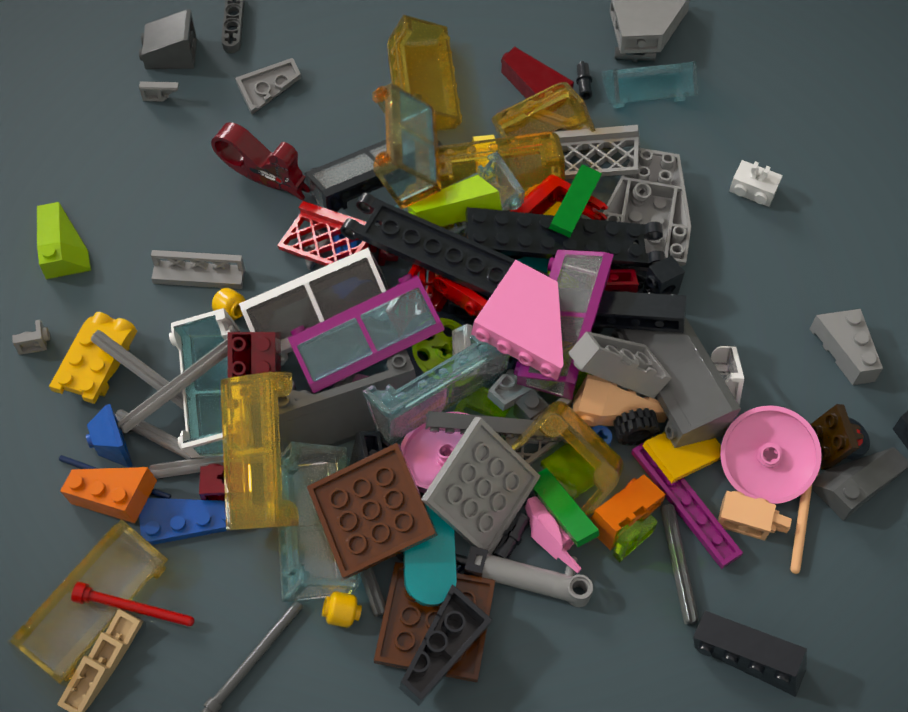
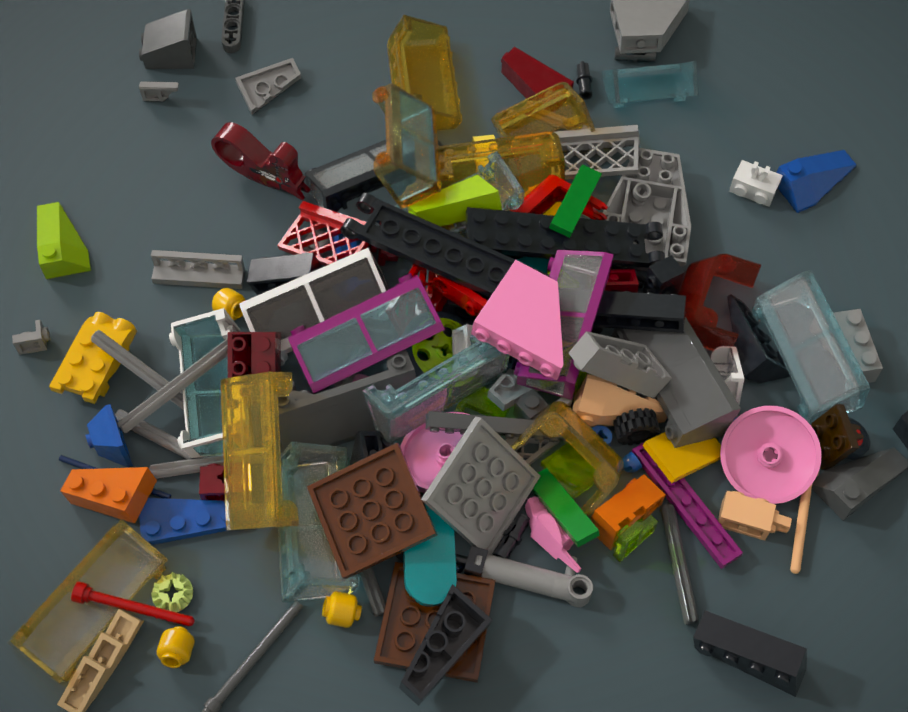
none -> yellowish green gear [151,572,193,612]
none -> yellow head [156,626,195,668]
none -> wedge [247,252,329,298]
none -> blue hinge [621,451,642,473]
none -> clear red windscreen [678,254,761,351]
none -> black wedge [727,294,794,384]
none -> windscreen [752,270,871,424]
none -> blue wedge [777,150,856,213]

